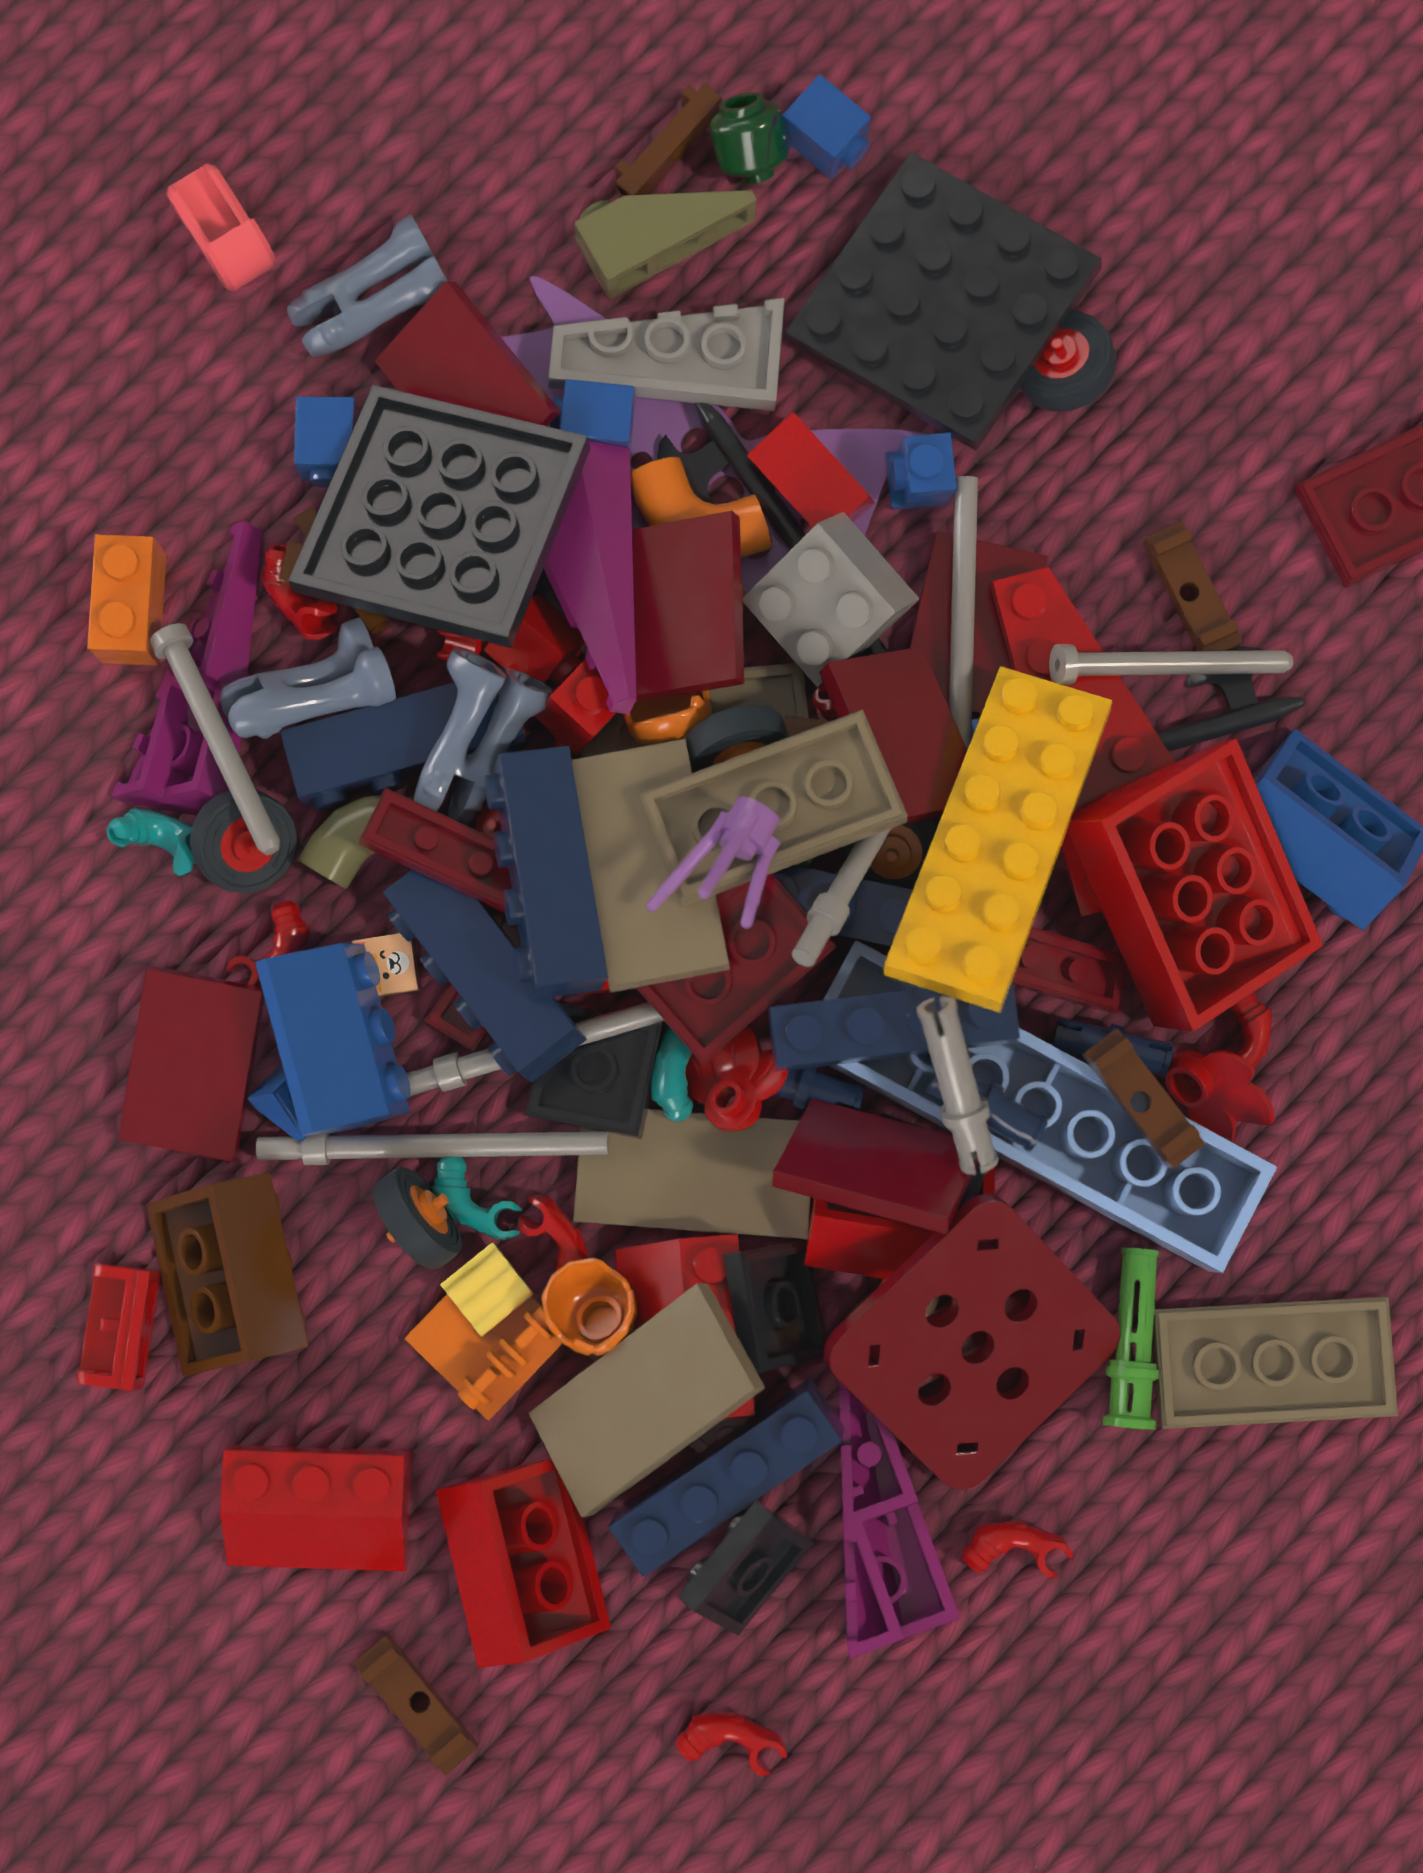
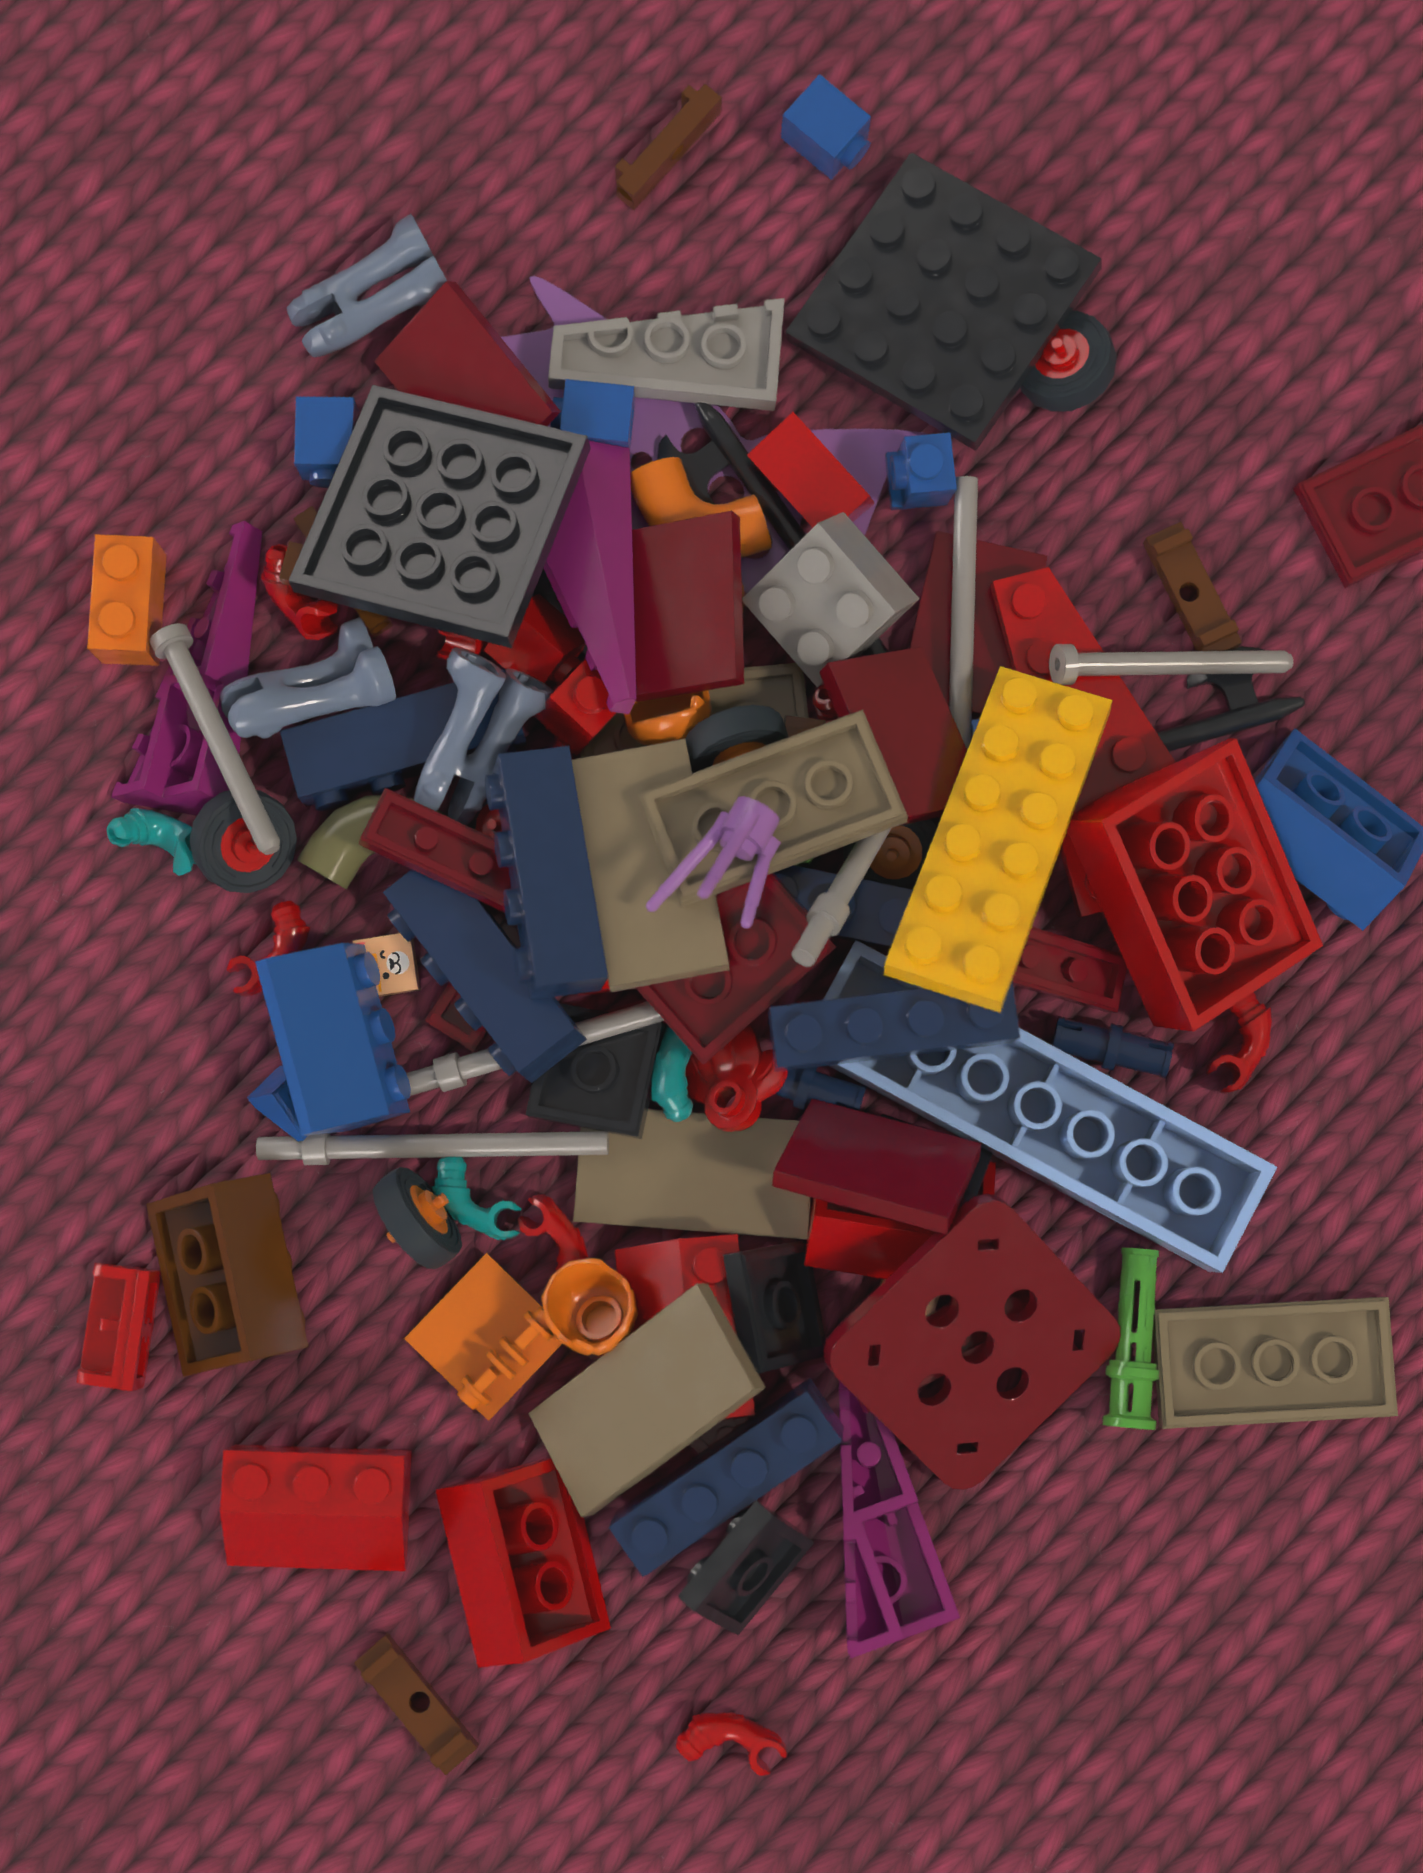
dark red tile [118,966,265,1162] -> none
coral animal [167,163,276,292] -> none
light yellow piece [440,1242,534,1337] -> none
olive slope [574,190,757,300] -> none
dark green head [710,92,789,184] -> none
light grey pin [917,996,998,1175] -> none
dark blue pin [925,1071,1048,1152] -> none
red piece [962,1520,1073,1578] -> none
reddish brown piece [1081,1029,1205,1169] -> none
red plate [1165,1050,1275,1143] -> none

